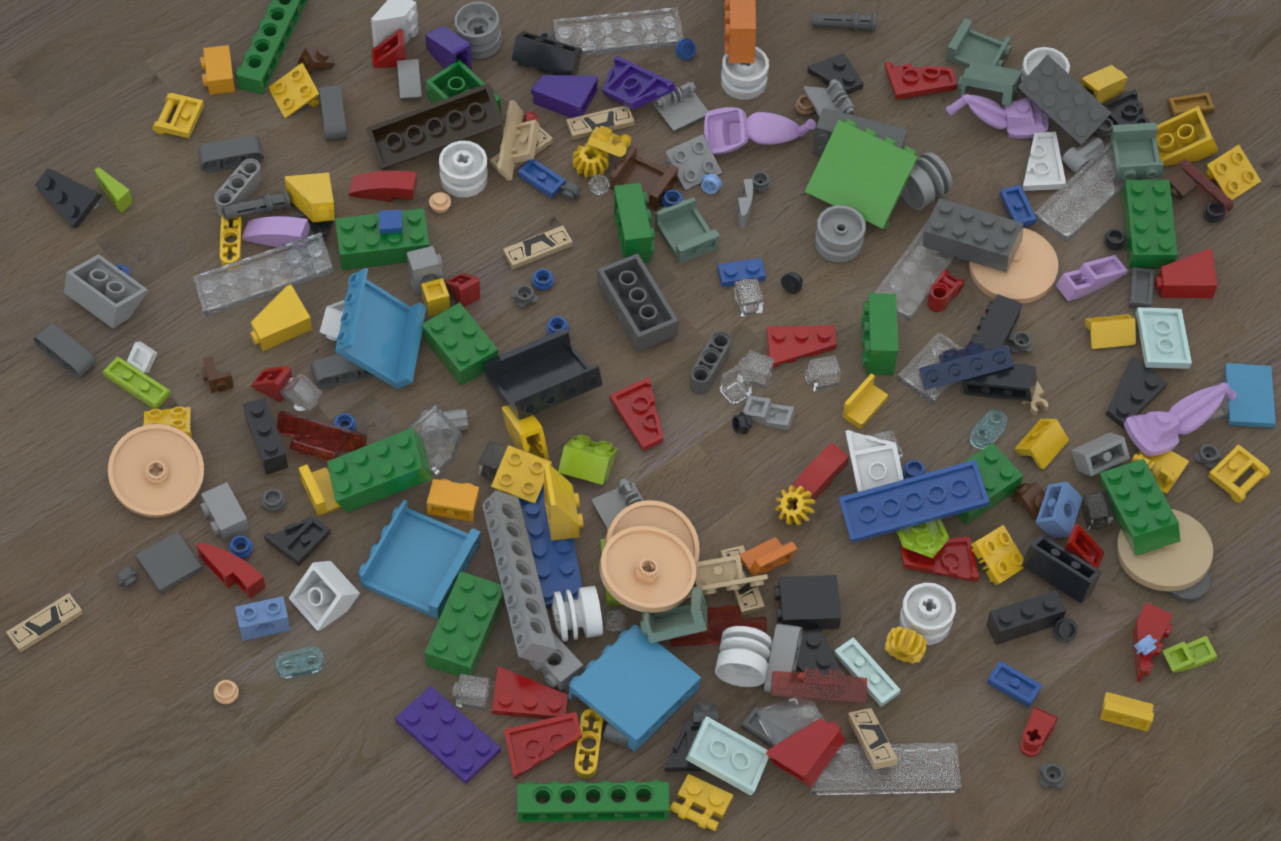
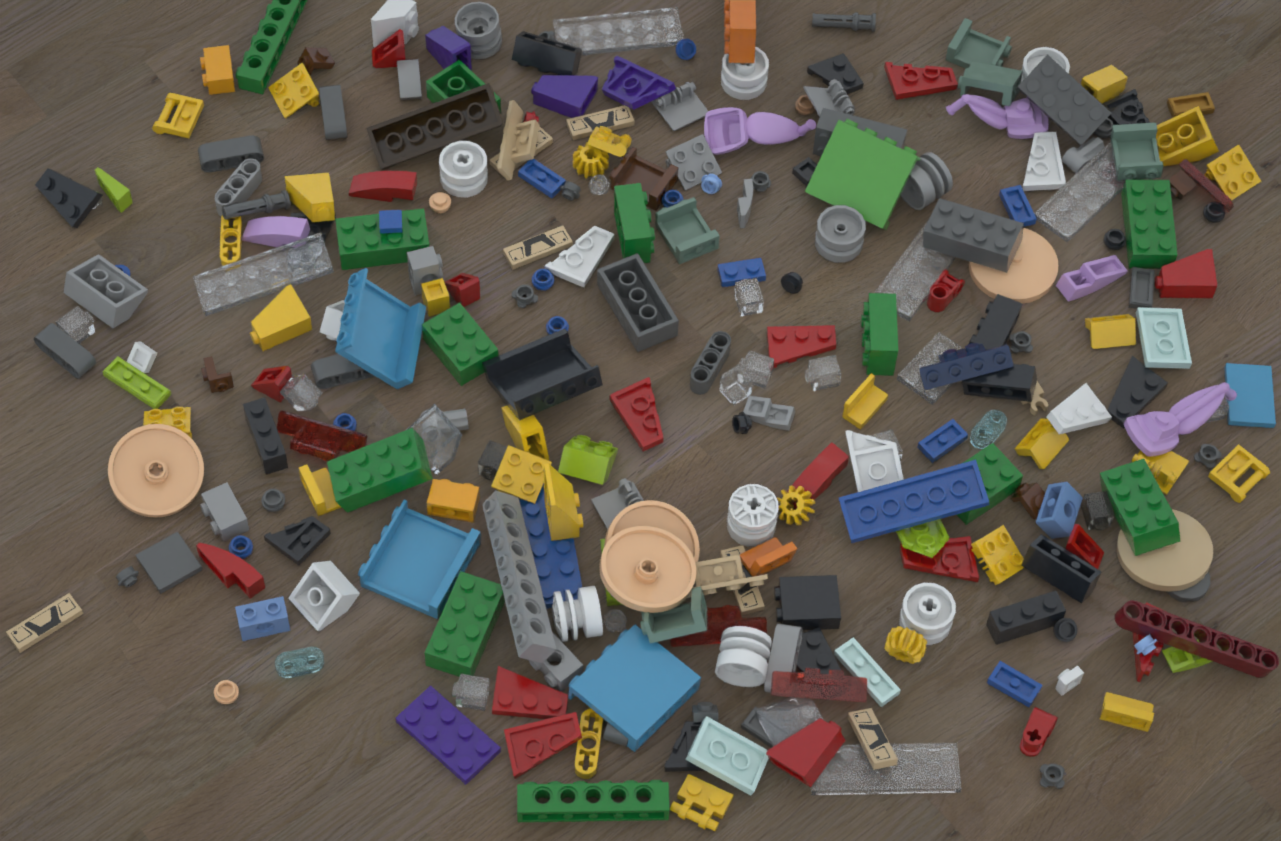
blue plate [902,460,926,479] -> none
light grey brick [1071,432,1130,476] -> none
none -> clear brick [56,306,95,343]
none -> white wing [544,226,614,288]
none -> white wheel [727,484,779,547]
none -> black plate [792,157,817,186]
none -> blue plate [917,419,968,463]
none -> white wing [1047,383,1112,434]
none -> white plate [1055,666,1084,696]
none -> dark red beam [1115,600,1279,678]

